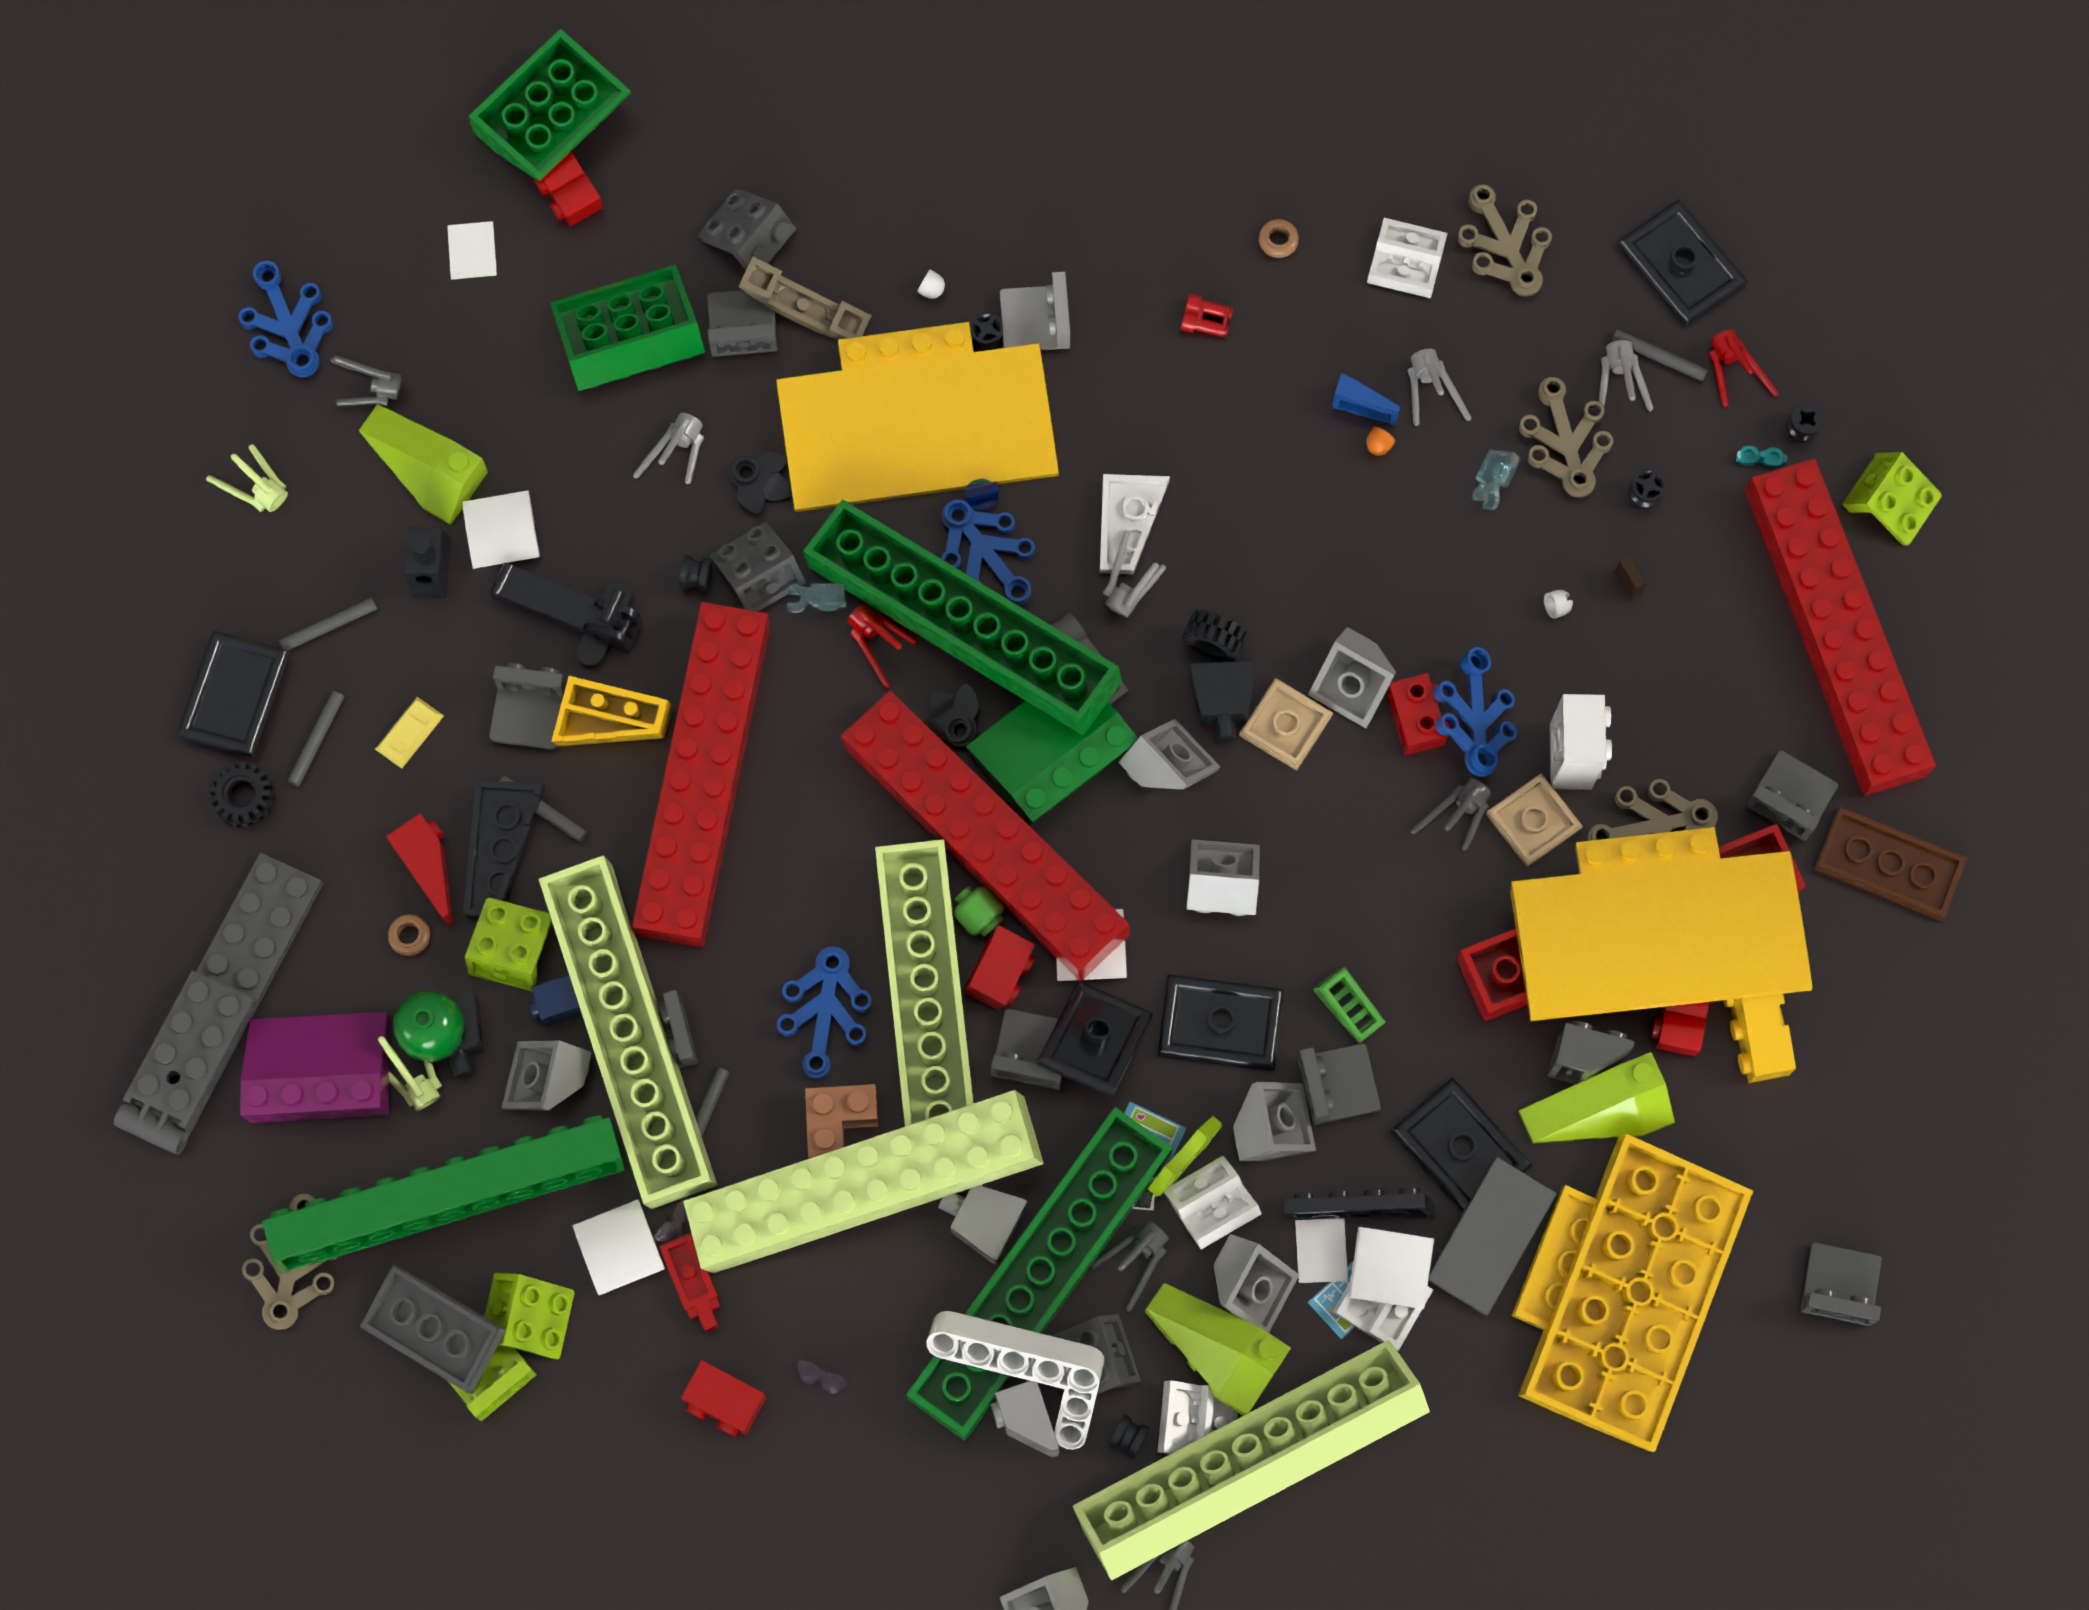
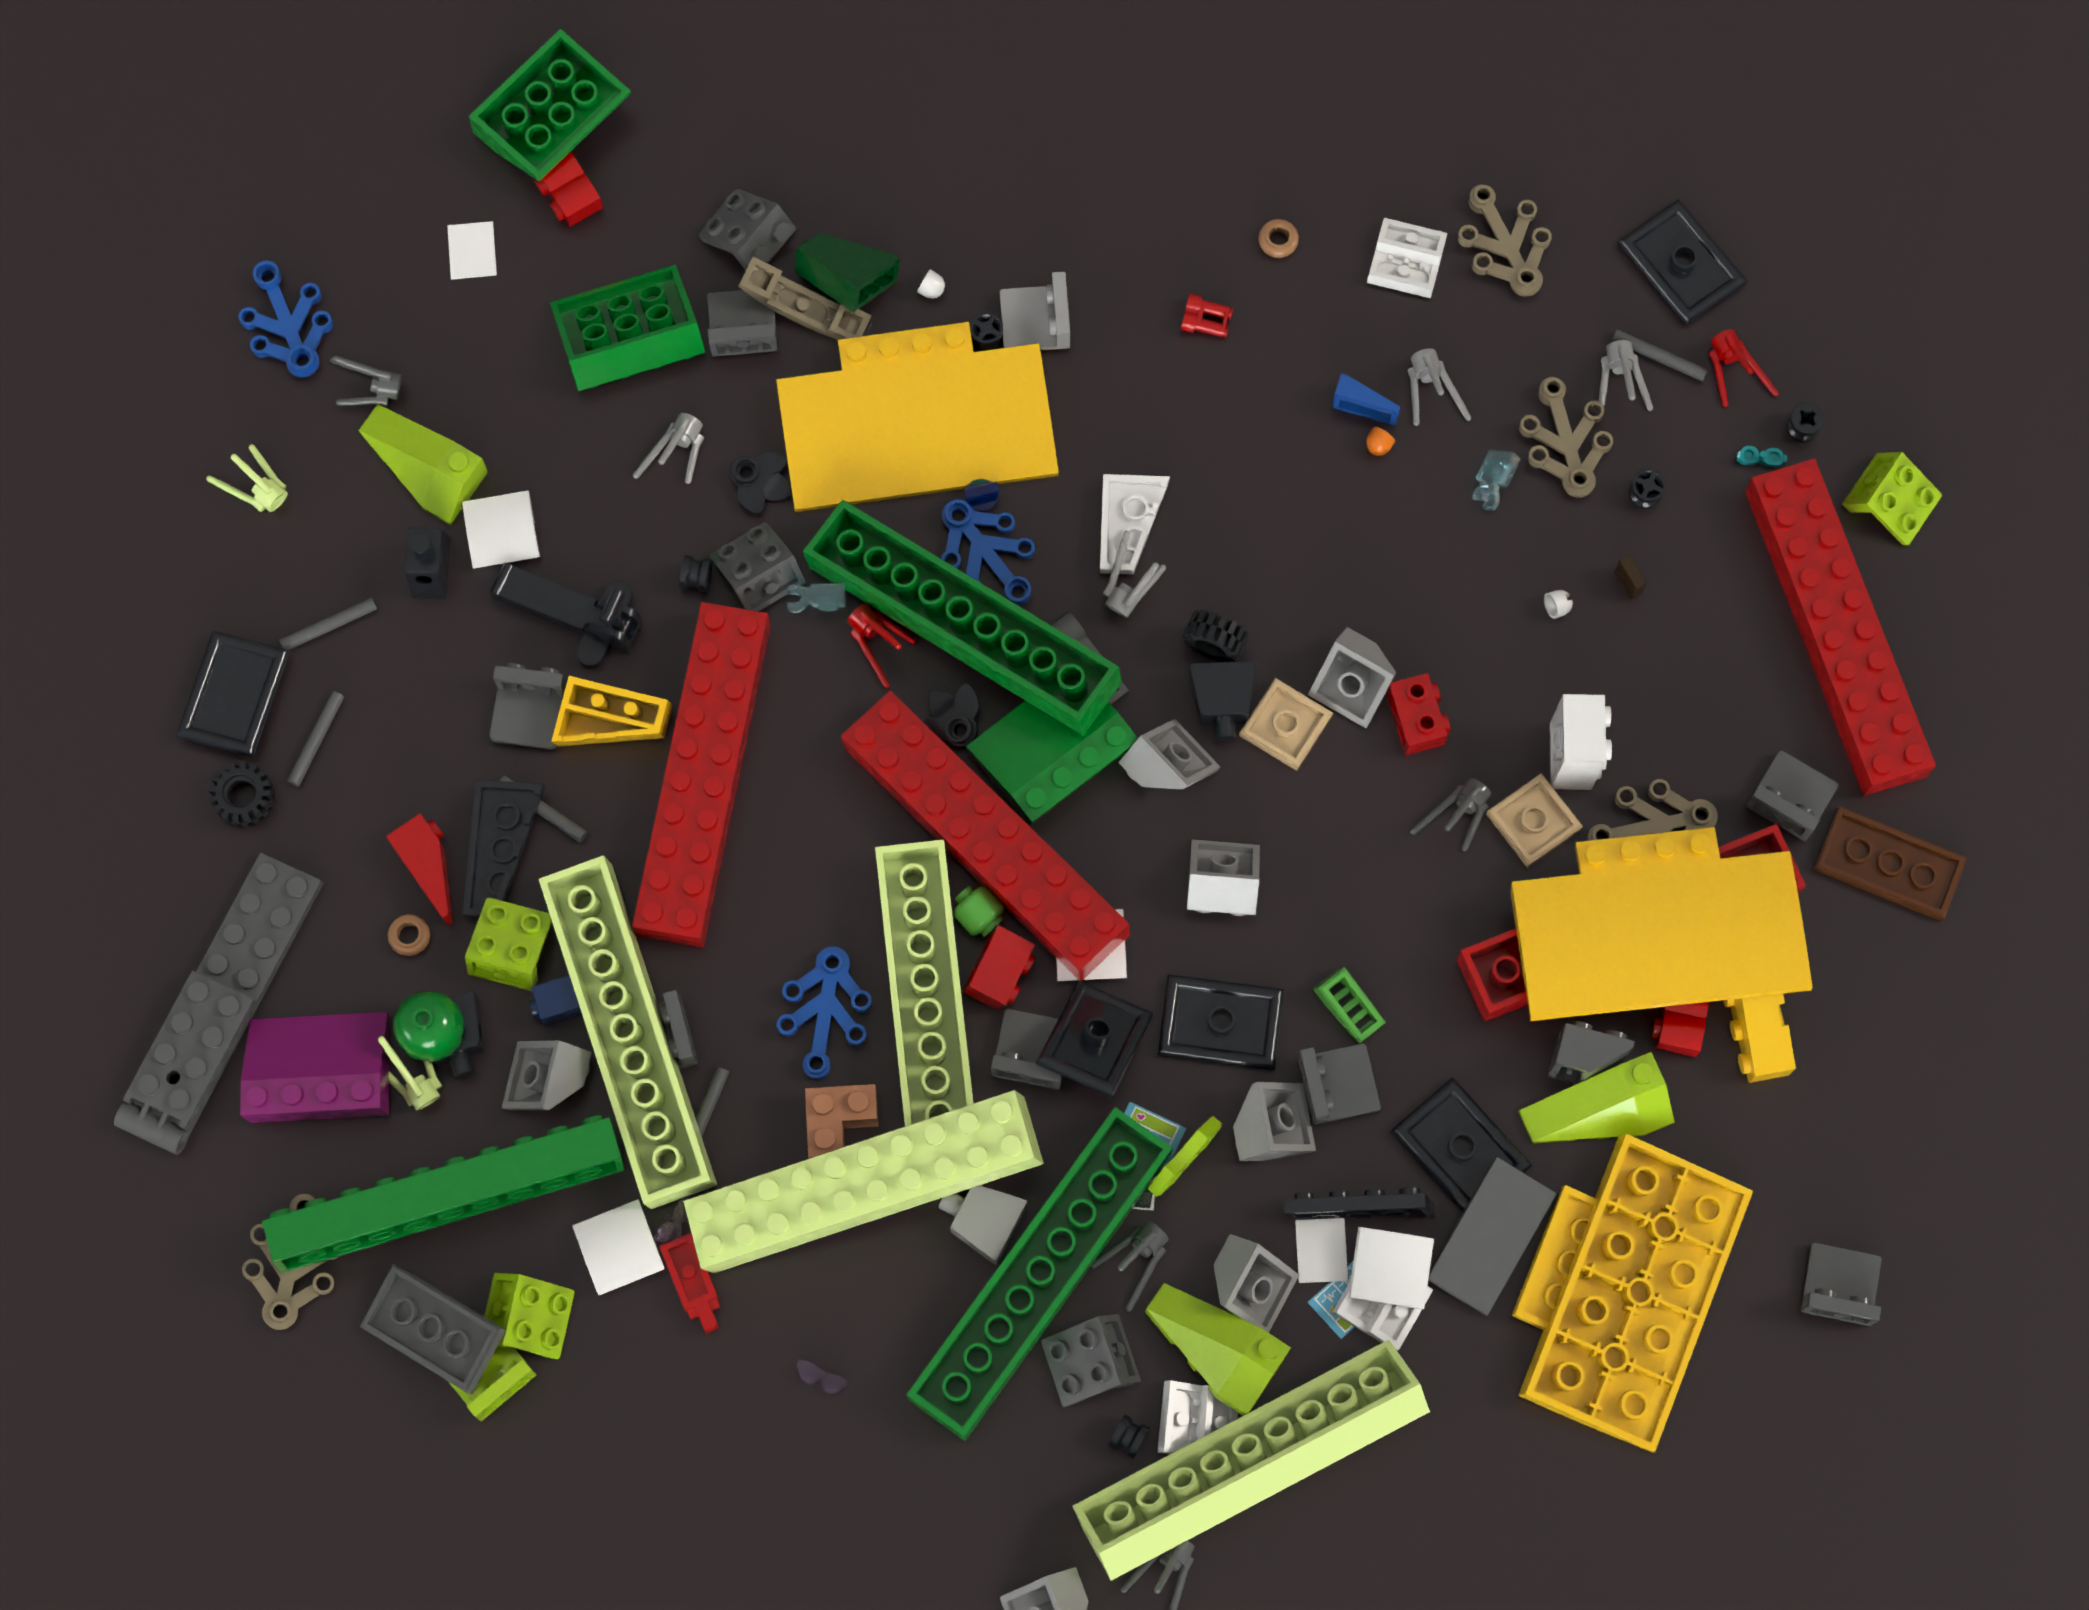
light yellow tile [375,697,444,769] -> none
red brick [681,1360,767,1437] -> none
white beam [927,1311,1104,1450] -> none
light grey slope [991,1381,1059,1458] -> none
white slope [1164,1156,1262,1249] -> none
blue plant [1433,647,1517,777] -> none
none -> dark green slope [795,233,900,312]

